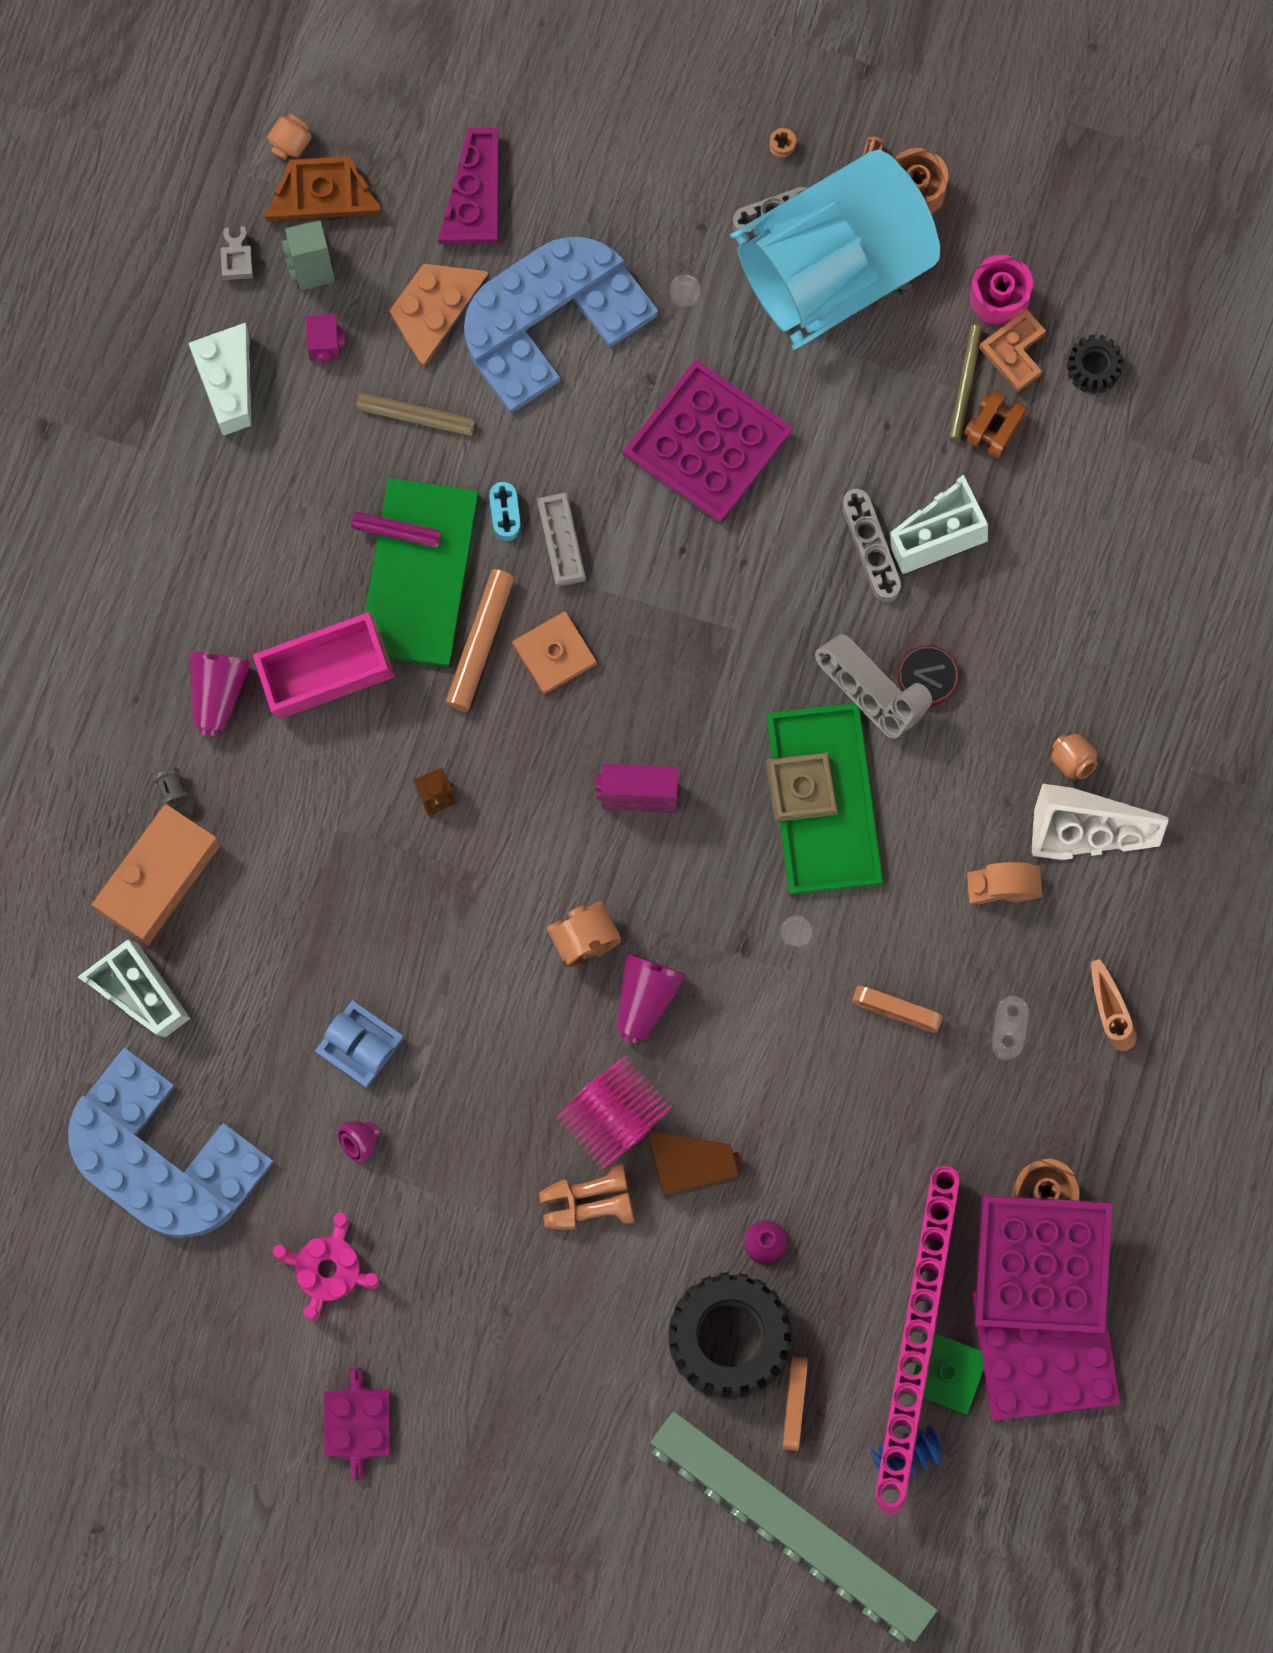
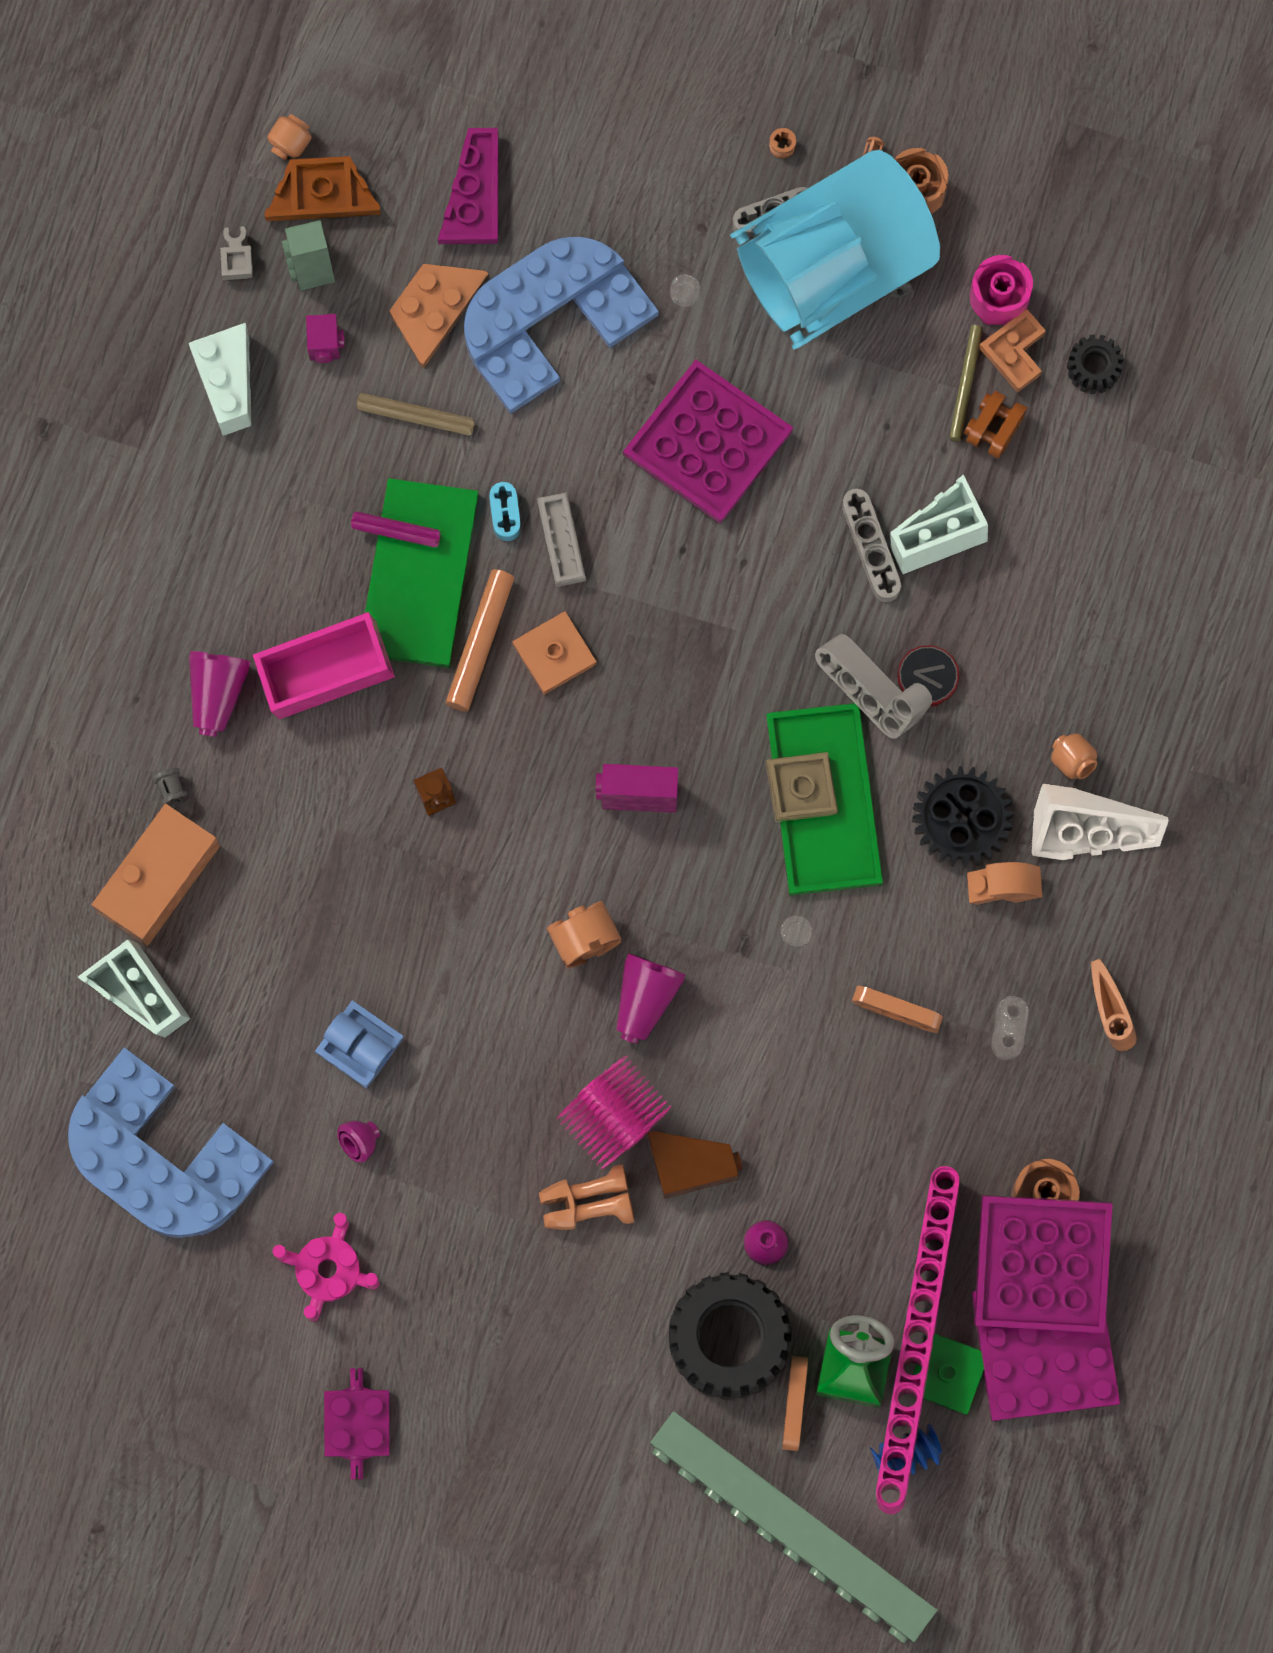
none -> green piece [816,1315,895,1408]
none -> black gear [912,766,1014,868]

